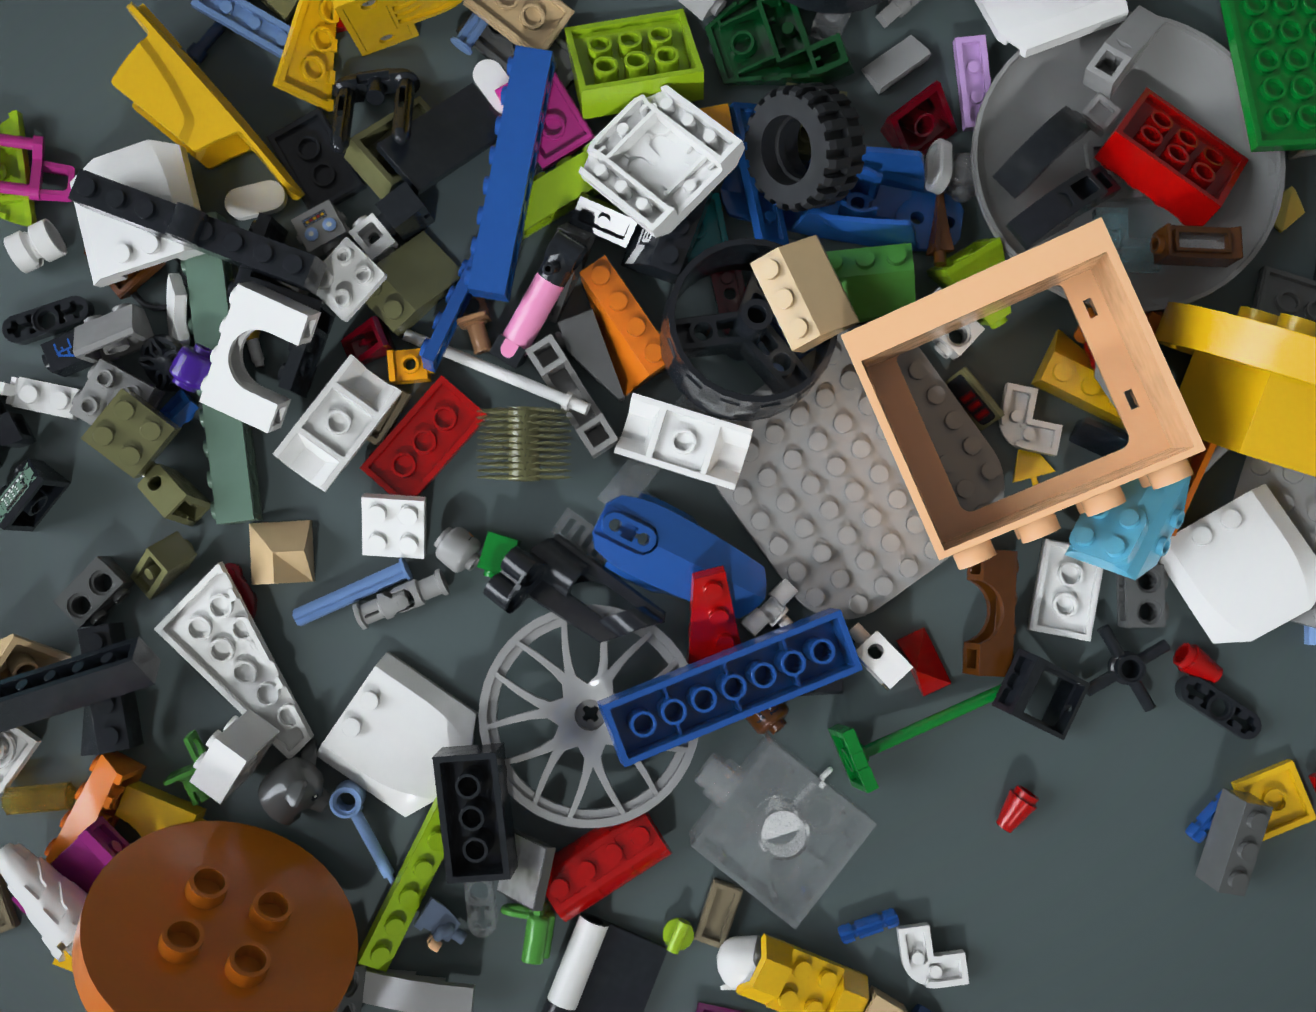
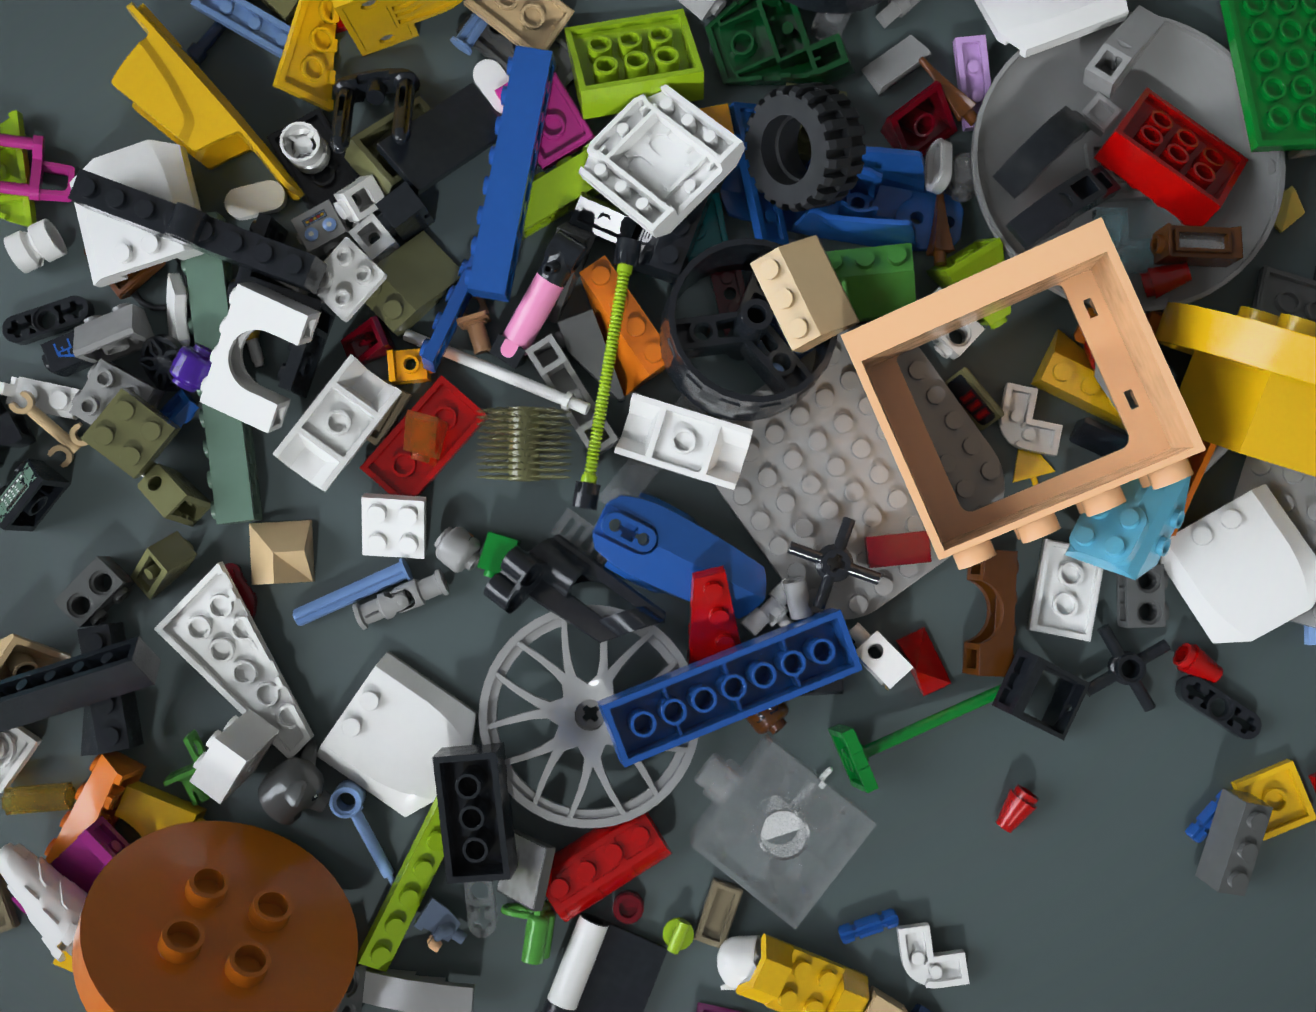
none -> tan bar [8,390,88,468]
none -> white wheel [280,122,330,174]
none -> white brick [333,174,385,222]
none -> clear orange slope [403,409,449,463]
none -> lime hose [572,237,642,510]
none -> dark red tile [613,890,644,924]
none -> light grey piece [783,576,813,620]
none -> black bar [787,517,881,610]
none -> dark red tile [864,531,932,568]
none -> reddish brown piece [919,57,977,126]
none -> red cone [1140,262,1192,299]

